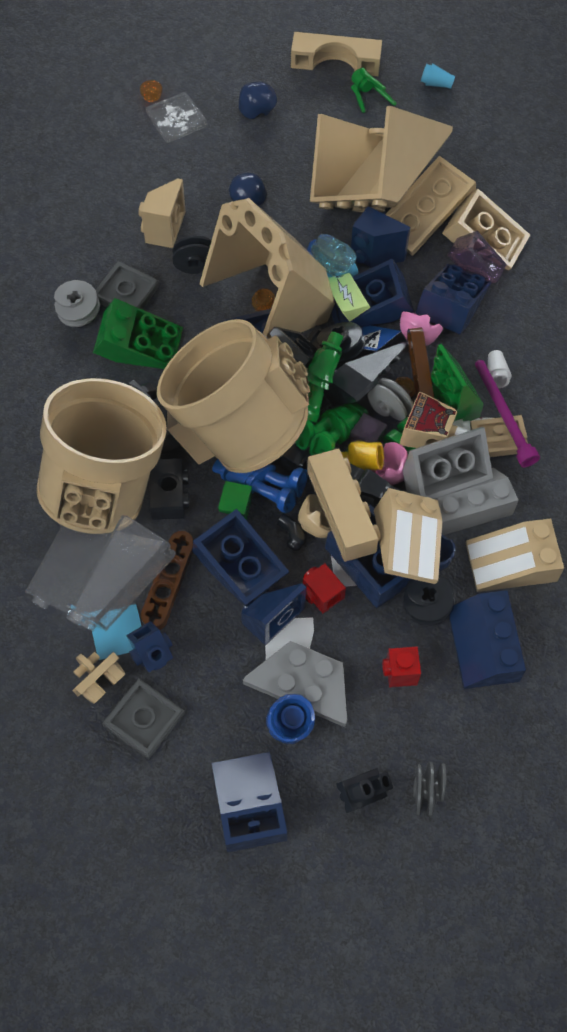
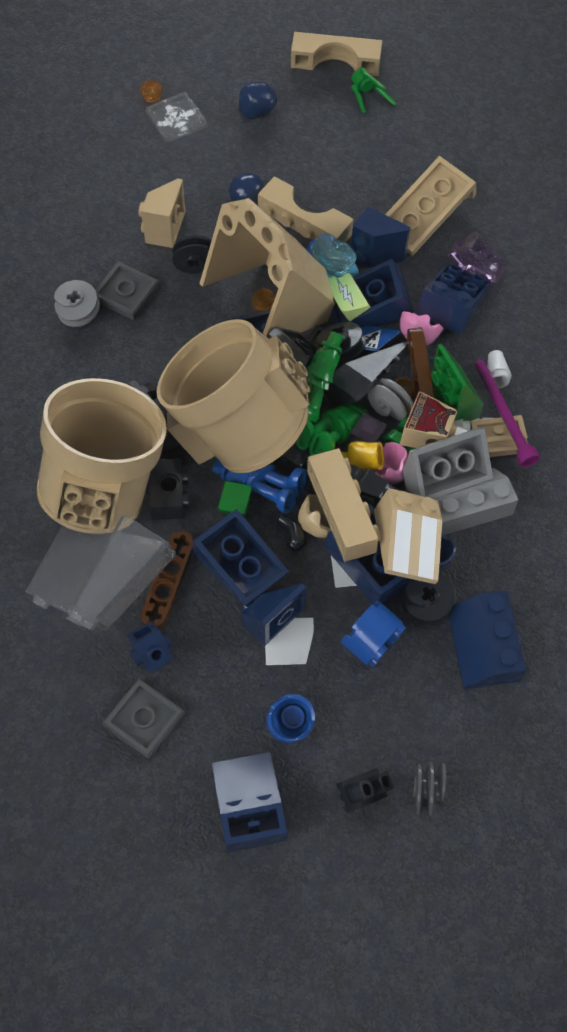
tan hips [72,652,125,704] -> none
medium azure sticker [89,604,142,660] -> none
green slope [93,298,183,369] -> none
light grey wing [243,641,347,727] -> none
red brick [303,563,346,614] -> none
tan windscreen [310,106,453,212] -> none
red brick [382,647,421,687] -> none
medium azure cone [420,63,455,89] -> none
tan slope [442,189,530,270] -> none
tan slope [466,519,564,592] -> none
none -> tan arch [258,176,353,251]
none -> blue brick [340,600,406,668]

